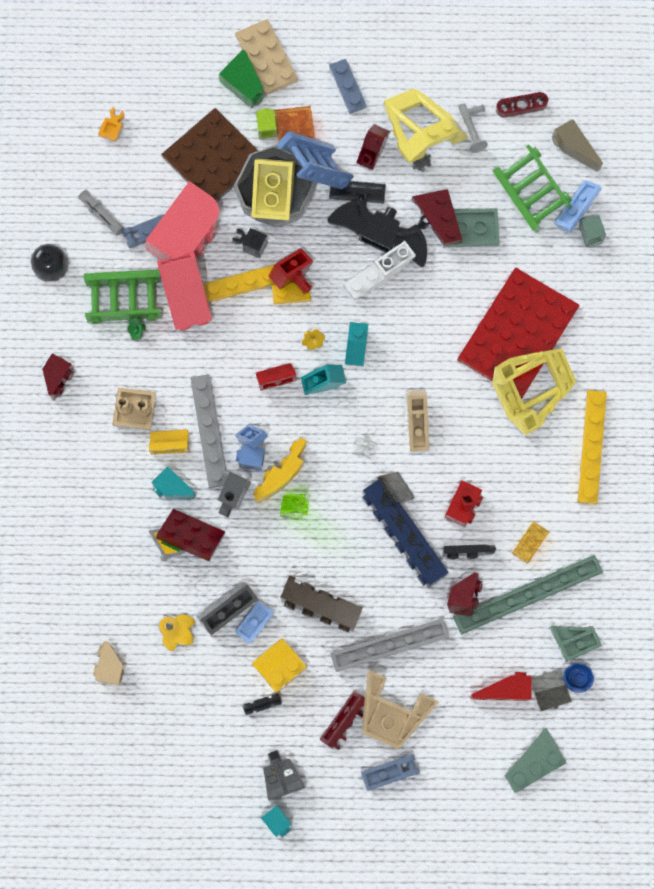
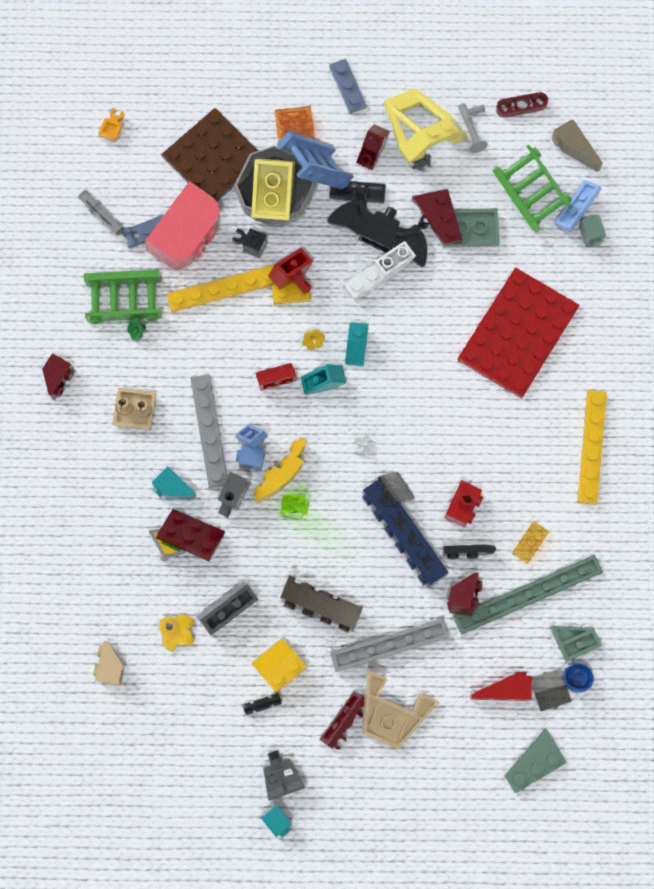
black cylinder [30,243,68,282] -> none
yellow panel [149,429,189,455] -> none
coral brick [157,252,212,331] -> none
green slope [219,49,264,108] -> none
tan plate [235,19,298,96] -> none
light blue plate [235,601,274,645] -> none
lime brick [256,108,277,139] -> none
sand blue plate [361,754,420,791] -> none
tan slope [406,389,429,452] -> none
light yellow windscreen [492,348,576,435] -> none

